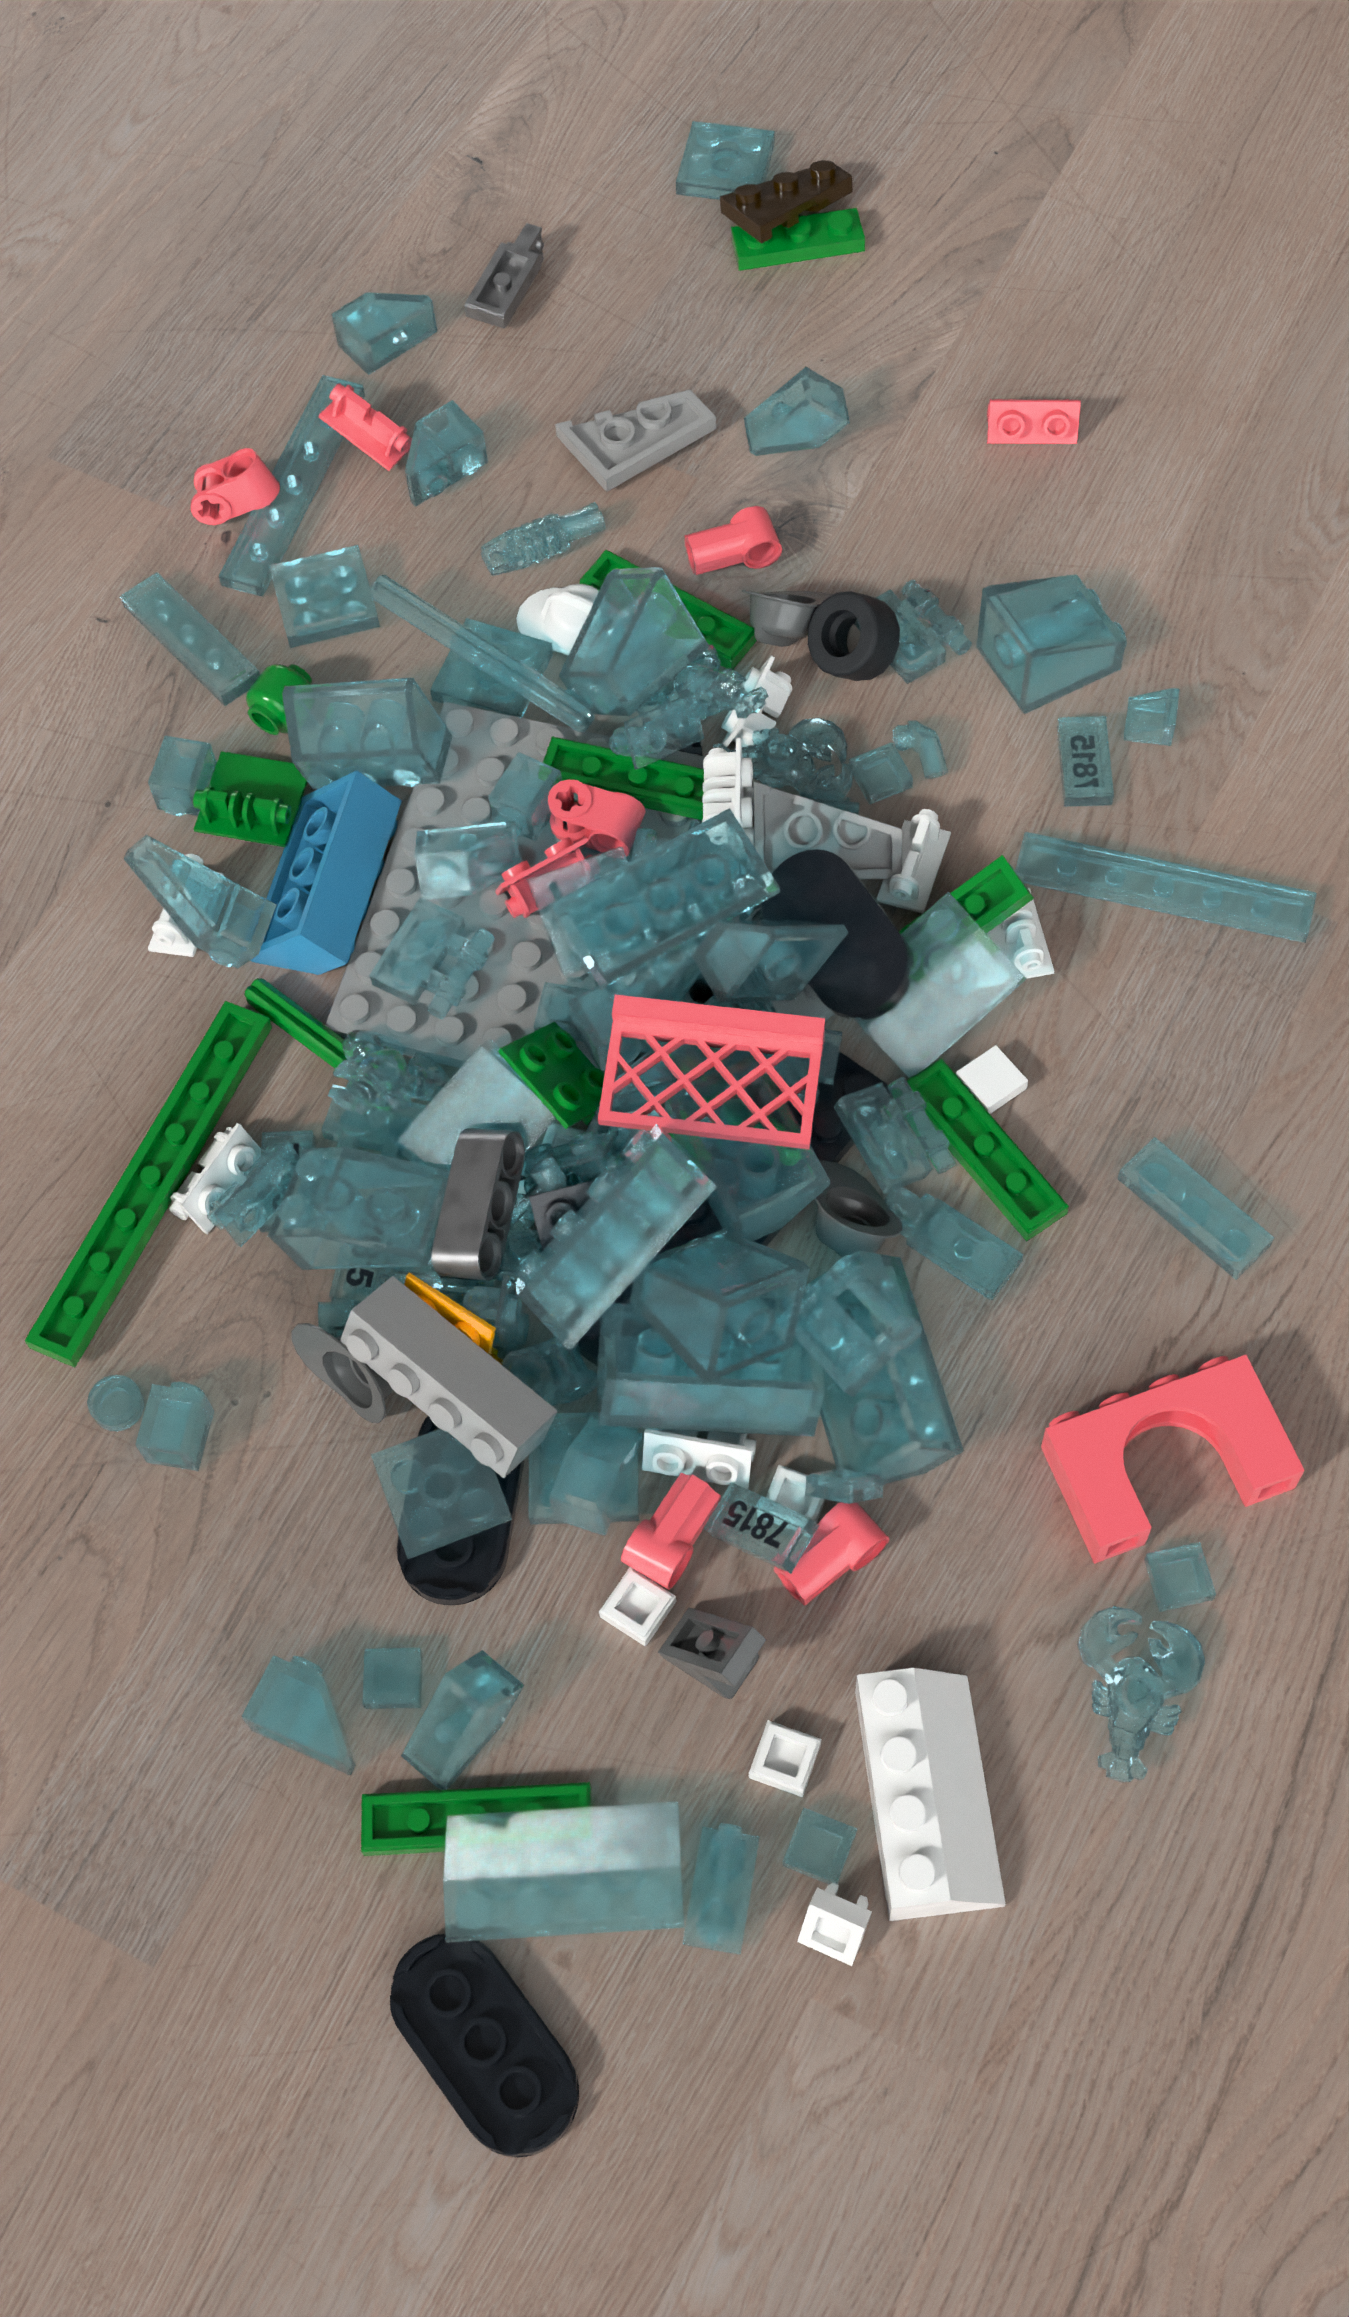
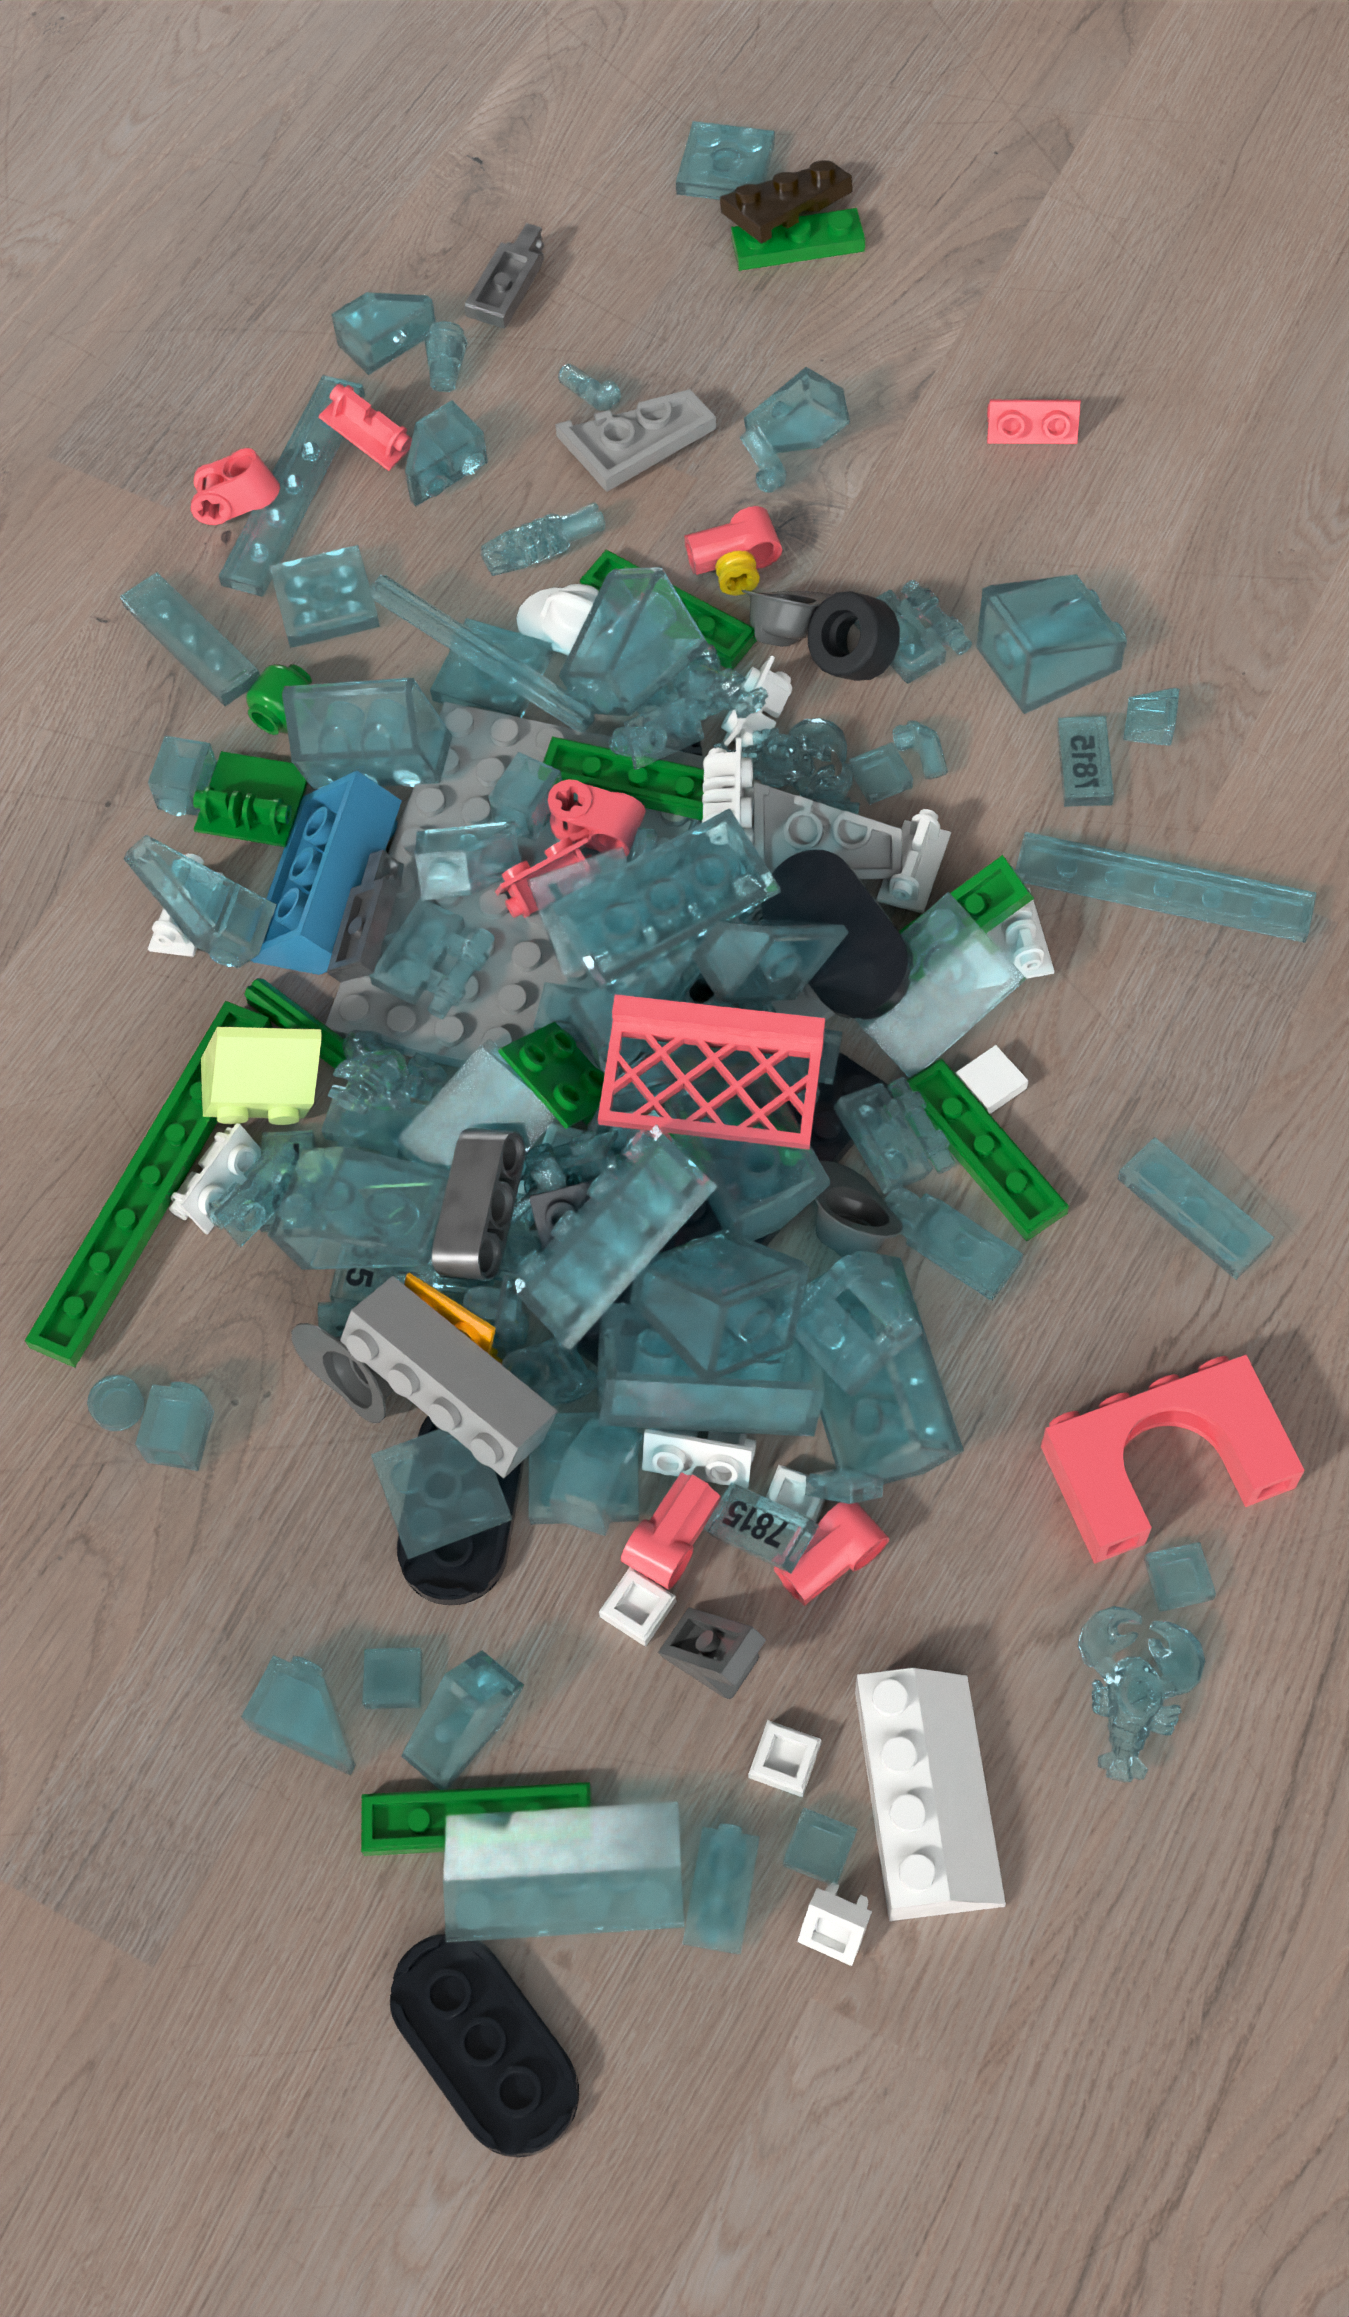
none -> yellowish green slope [201,1027,321,1125]
none -> flat silver hinge [327,850,404,982]
none -> clear light blue cone [424,321,468,392]
none -> clear light blue arm [558,364,621,411]
none -> yellow bush [715,551,760,596]
none -> clear light blue arm [740,425,787,493]

